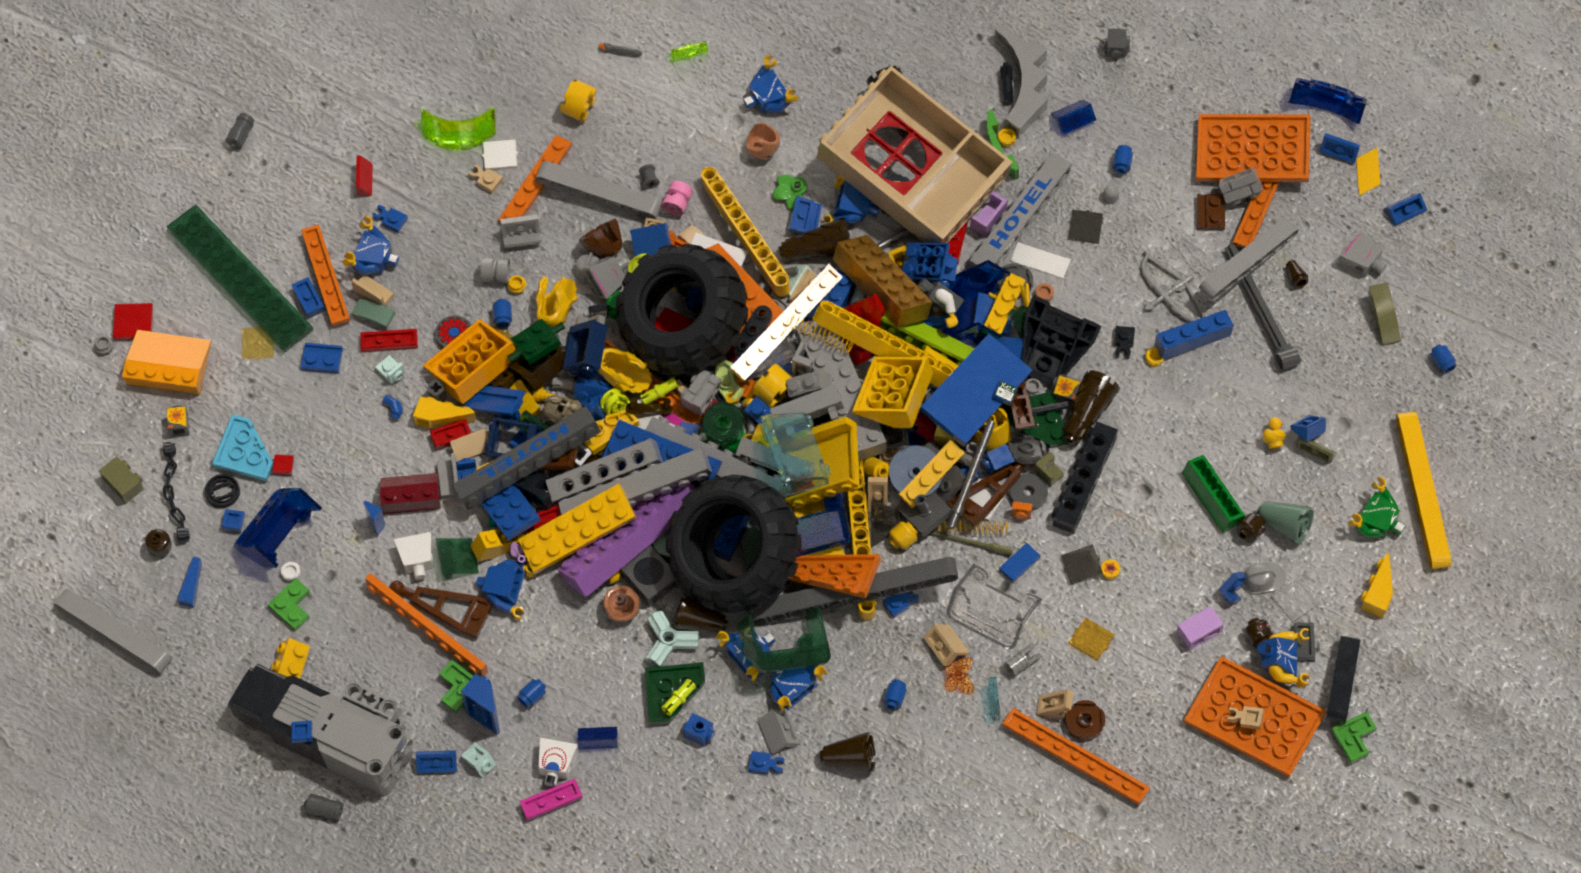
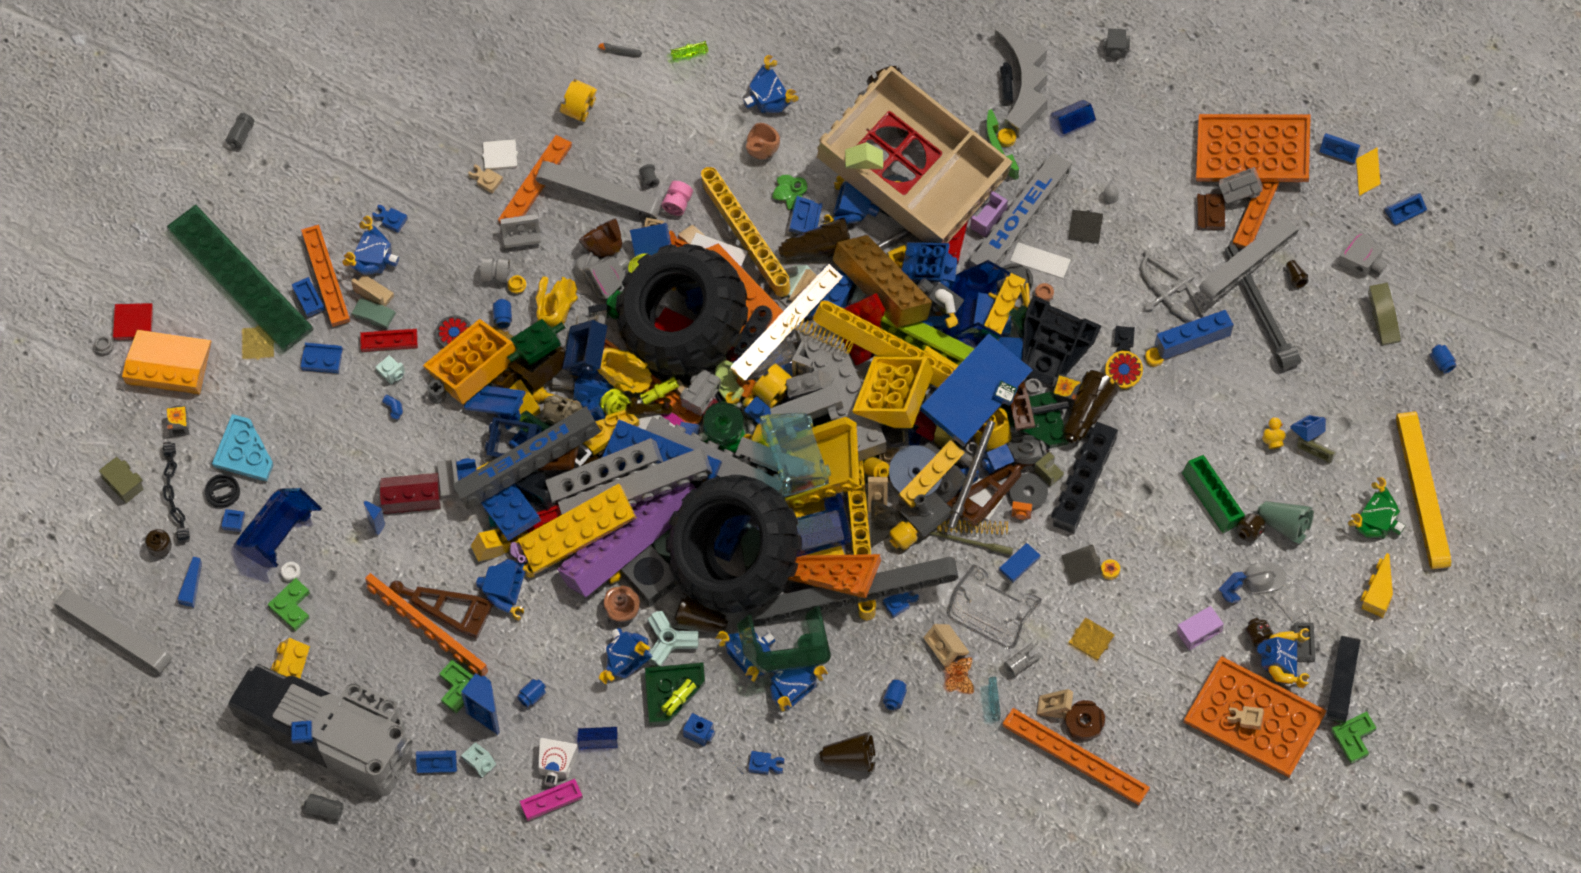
red tile [272,454,294,476] -> none
red slope [356,155,373,197] -> none
white torso [394,532,433,580] -> none
yellow slope [413,396,476,429] -> none
clear neon green windscreen [421,107,496,150] -> none
red plate [430,419,471,450] -> none
clear green hinge [436,538,479,579] -> none
tan slope [450,429,489,461] -> none
light grey panel [758,708,800,754] -> none
blue brick [1112,145,1133,174] -> none
clear blue windscreen [1288,78,1368,124] -> none
none -> blue torso [599,628,653,685]
none -> yellowish green slope [845,142,883,169]
none -> tile [1105,351,1143,389]

